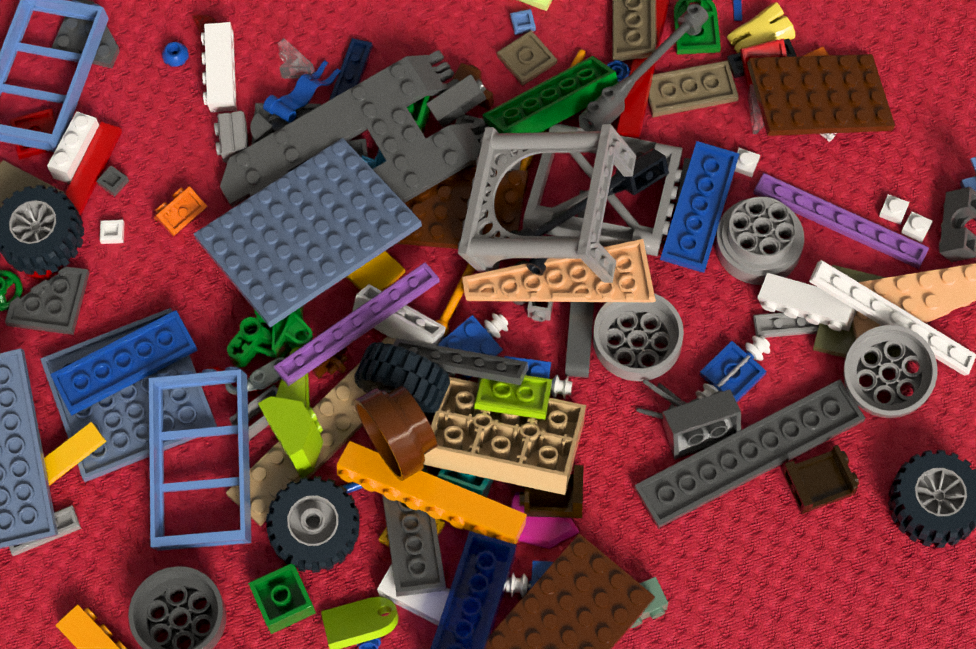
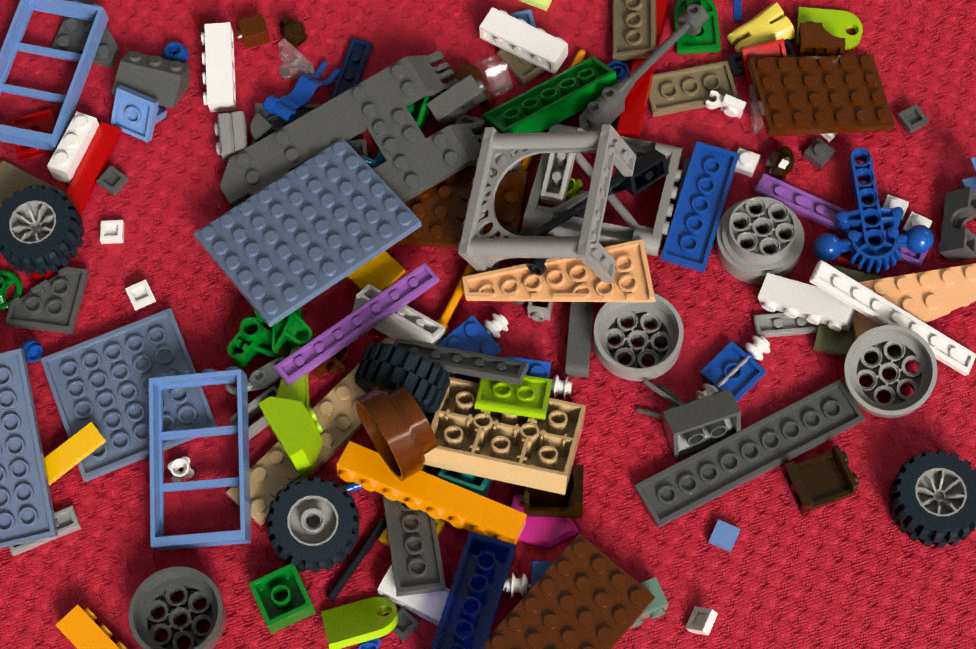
blue plate [50,310,198,416] -> none
orange bracket [154,186,207,236] -> none
none -> blue plate [19,340,43,363]
none -> medium blue bracket [110,85,167,143]
none -> dark grey slope [112,51,190,109]
none -> white plate [125,279,156,311]
none -> white plate [168,457,195,483]
none -> reddish brown brick [236,13,270,49]
none -> dark brown rock [279,17,308,48]
none -> black bar [326,517,386,602]
none -> dark grey tile [392,606,420,642]
none -> clear slope [476,55,513,96]
none -> white brick [479,7,568,74]
none -> white brick [540,153,576,206]
none -> lime plate [566,177,583,199]
none -> white plate [685,606,718,635]
none -> white plate [705,90,746,119]
none -> medium blue tile [708,519,741,553]
none -> dark brown rock [766,146,794,180]
none -> lime tile [795,7,863,52]
none -> reddish brown arch [798,21,846,56]
none -> dark grey plate [803,138,836,170]
none -> blue piece [813,148,934,274]
none -> dark grey plate [897,104,929,134]

